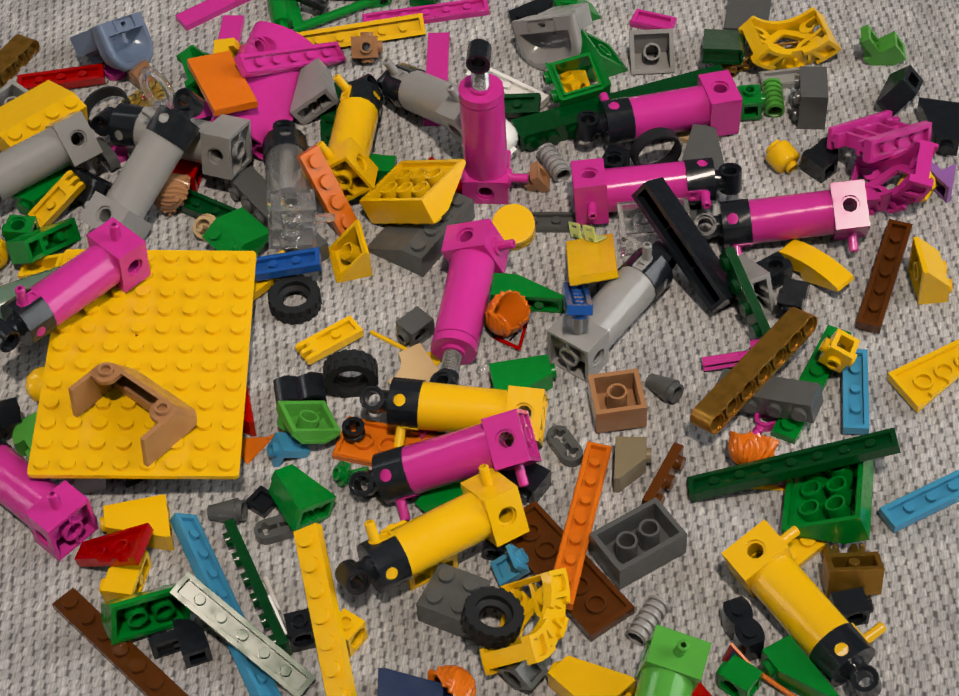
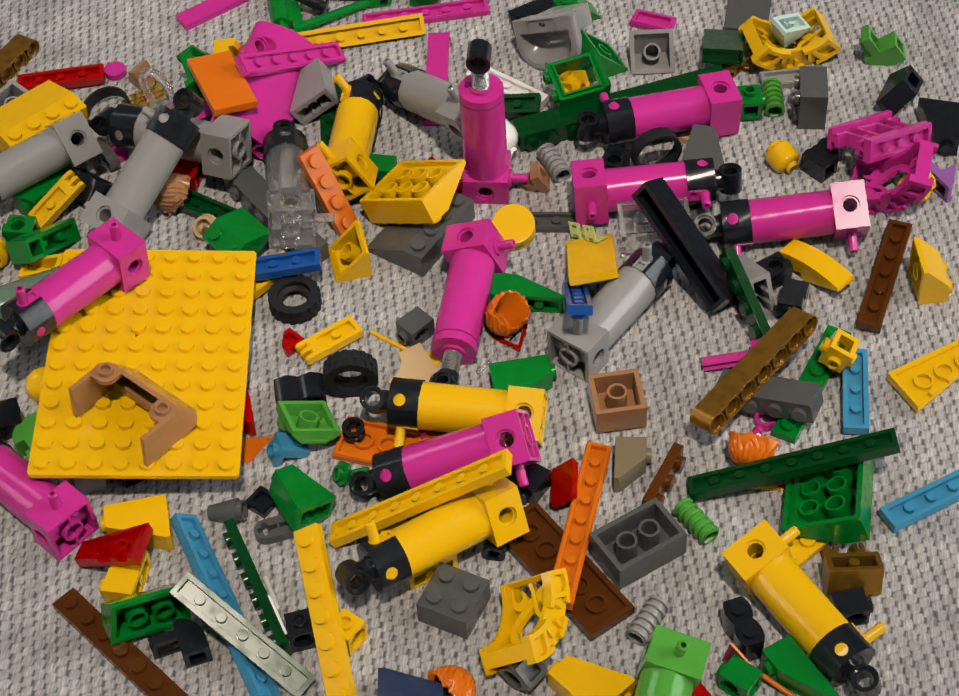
sand blue piece [70,12,153,72] -> none
dark pink tile [218,15,245,43] -> none
medium nougat brick [351,32,383,63] -> none
black tyre [460,586,525,650] -> none
dark azure bracket [490,544,531,586] -> none
dark grey beam [547,425,583,467] -> none
dark grey cone [645,373,684,403] -> none
none -> red tile [282,327,304,358]
none -> yellow plate [329,448,513,548]
none -> red tile [550,458,578,508]
none -> bright green piece [673,497,719,545]
none -> light aqua slope [770,12,811,48]

